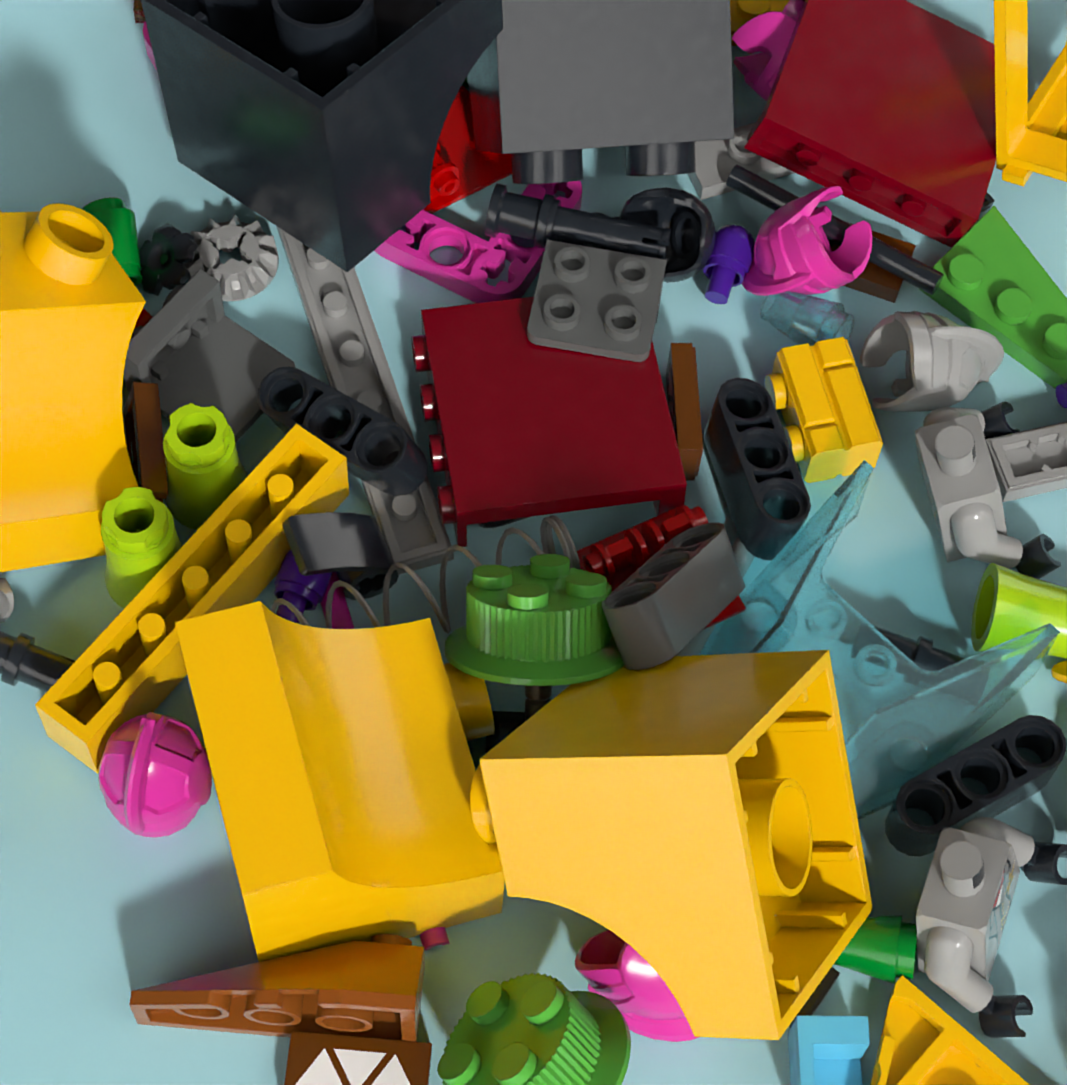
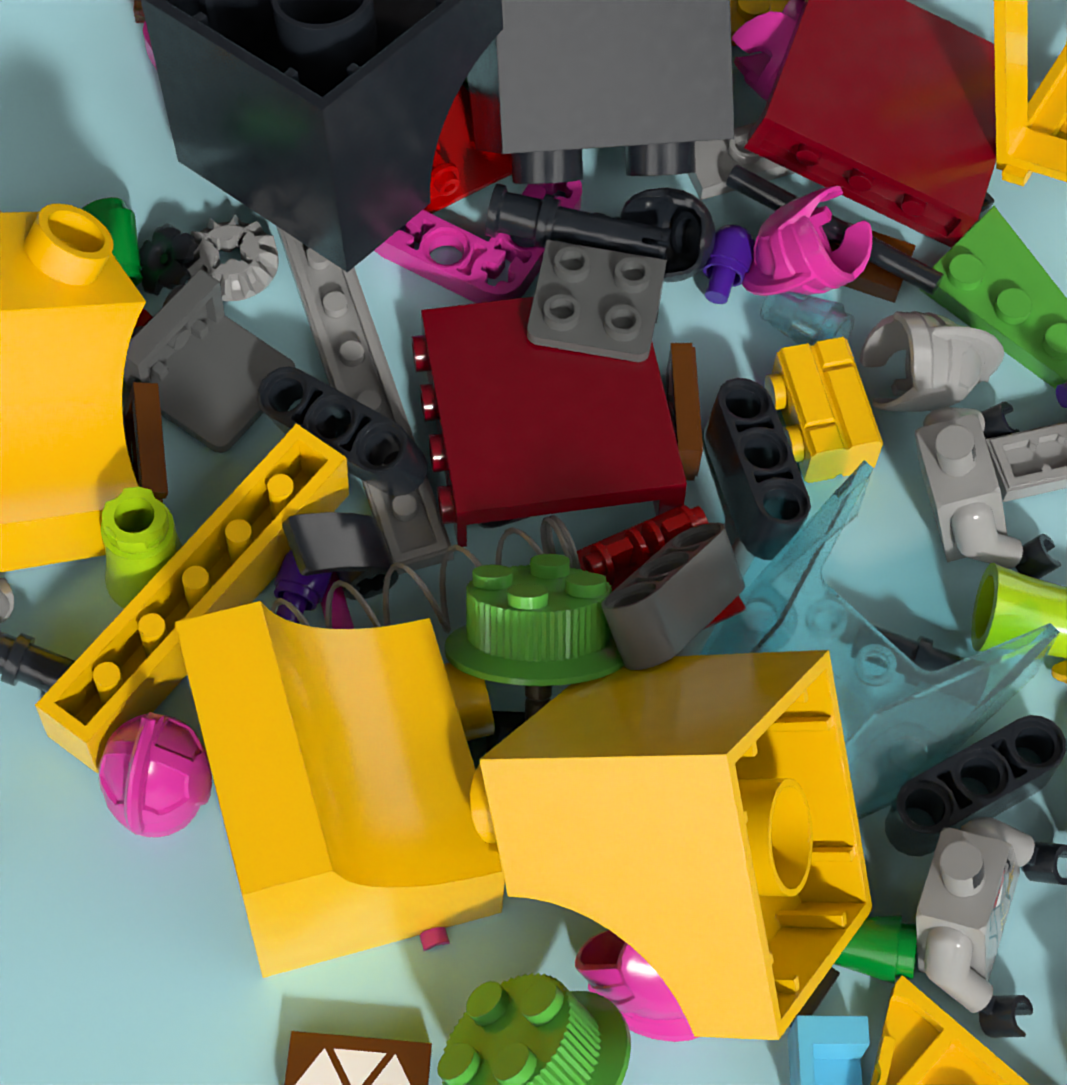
dark orange wedge [129,934,425,1042] -> none
lime plant [163,403,248,530] -> none

